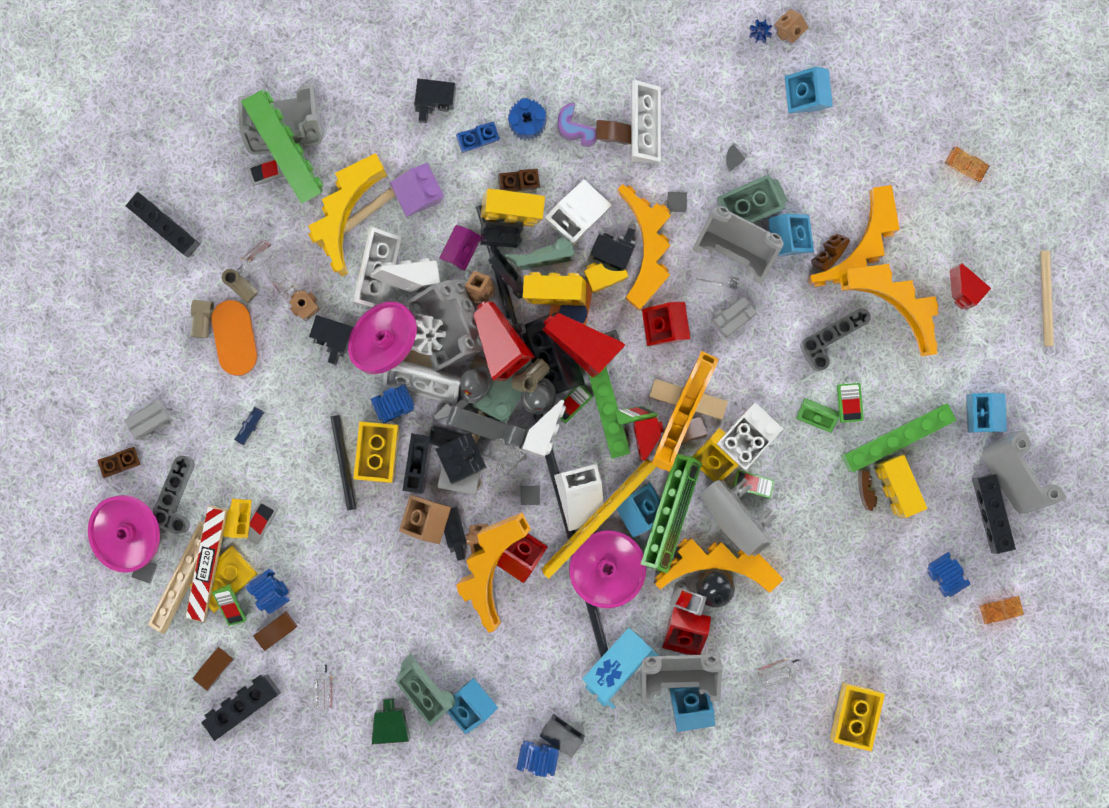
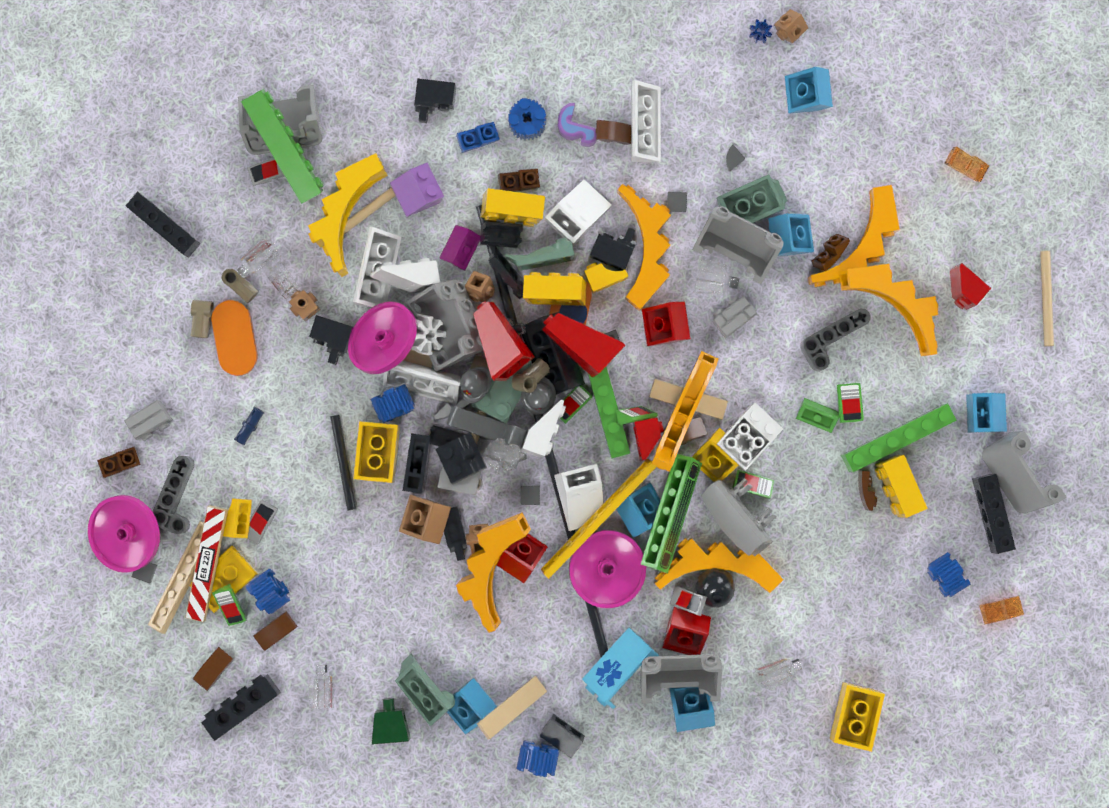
none -> tan tile [477,676,547,740]

